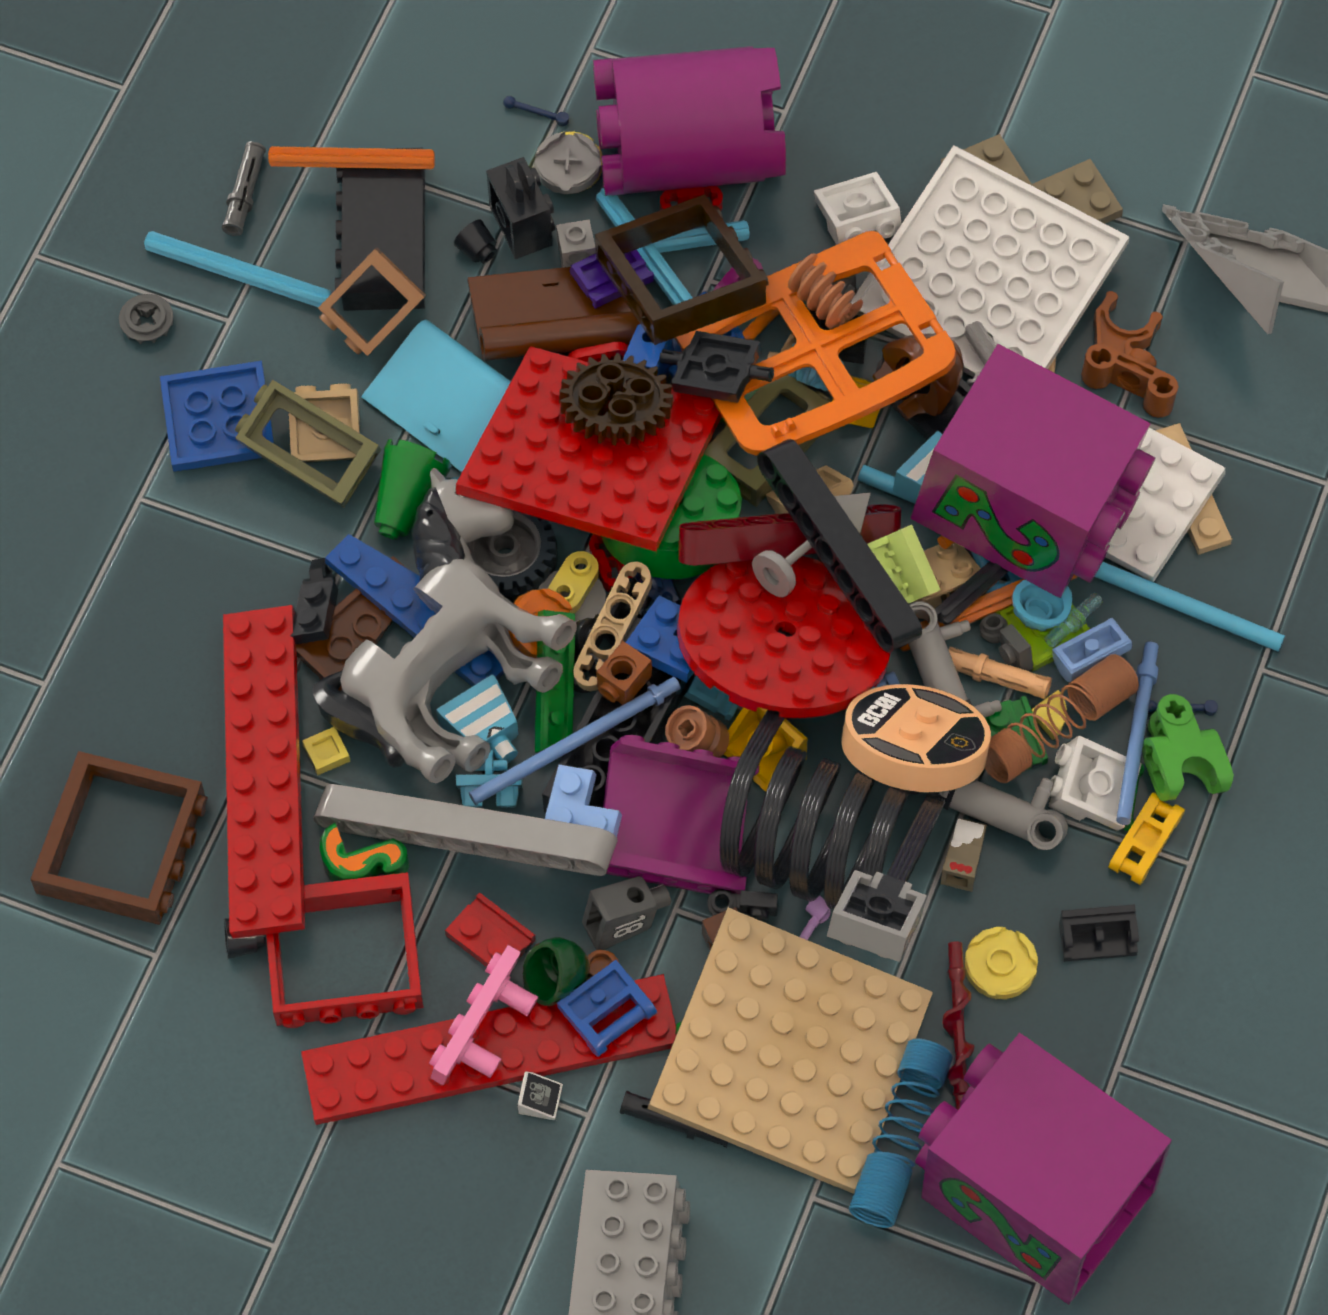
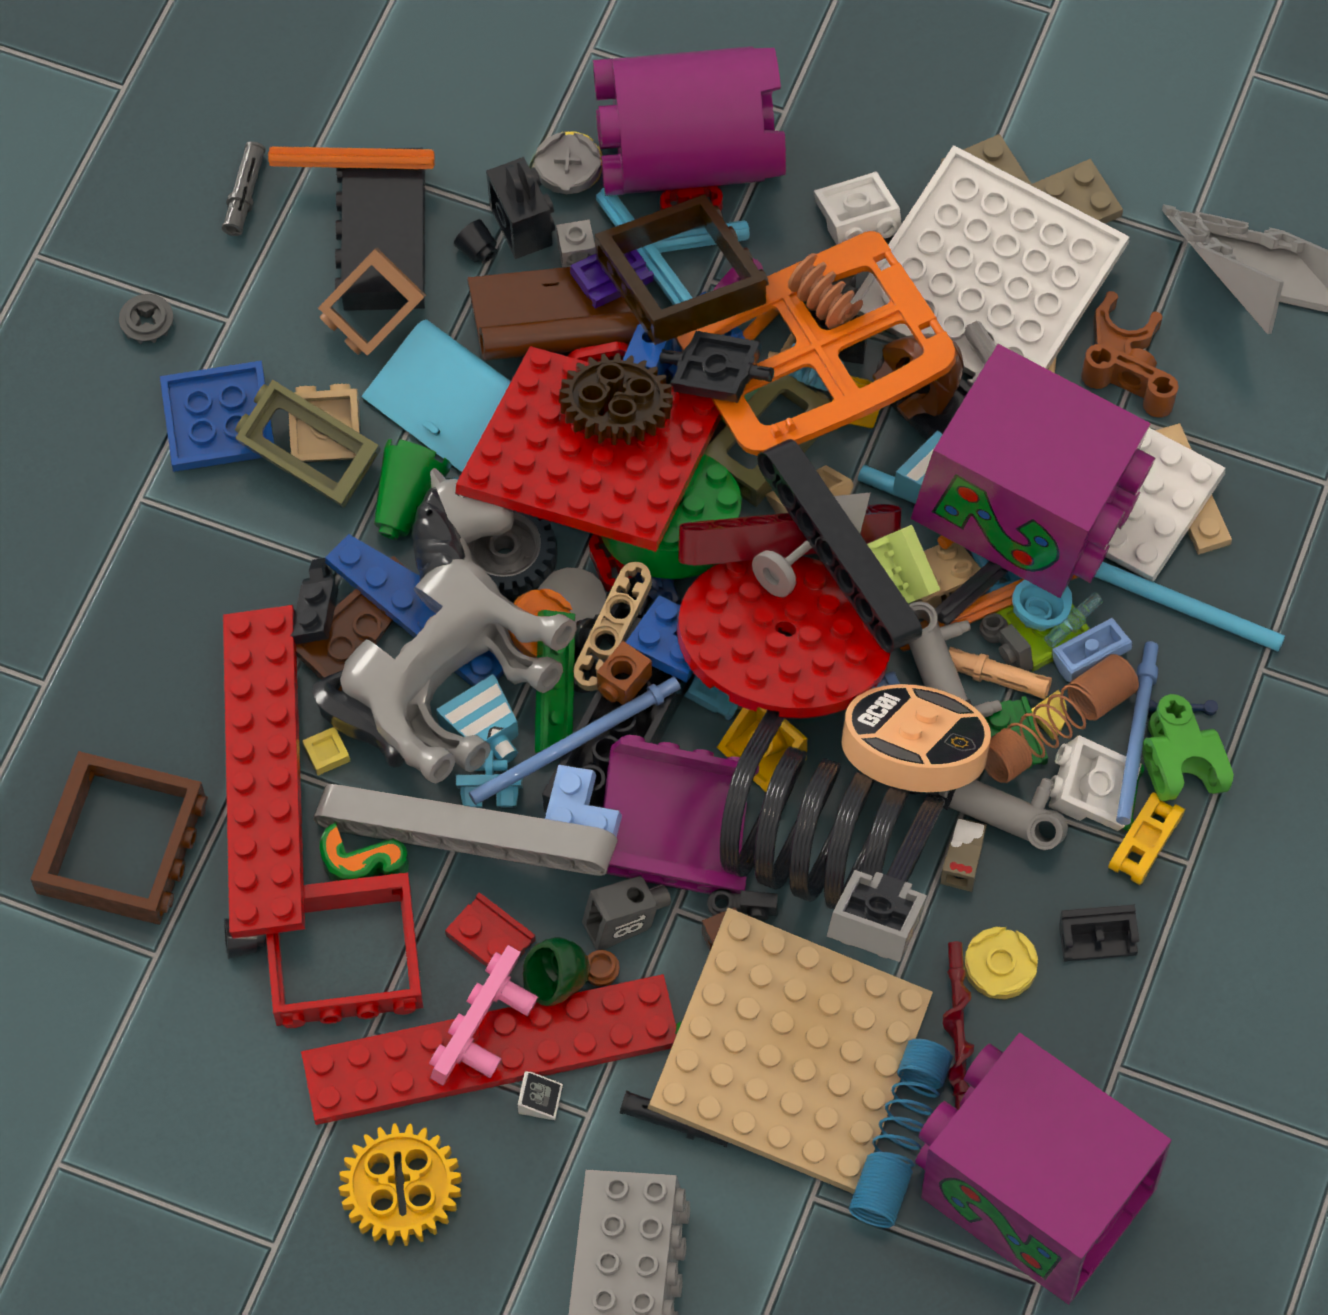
medium azure axle [144,231,332,307] -> none
dark blue hinge [503,96,569,126] -> none
light yellow plate [548,551,599,613] -> none
blue plate [557,960,657,1057] -> none
nougat wheel [665,705,729,758] -> none
lavender hand [799,896,831,940] -> none
none -> yellow gear [339,1124,462,1246]

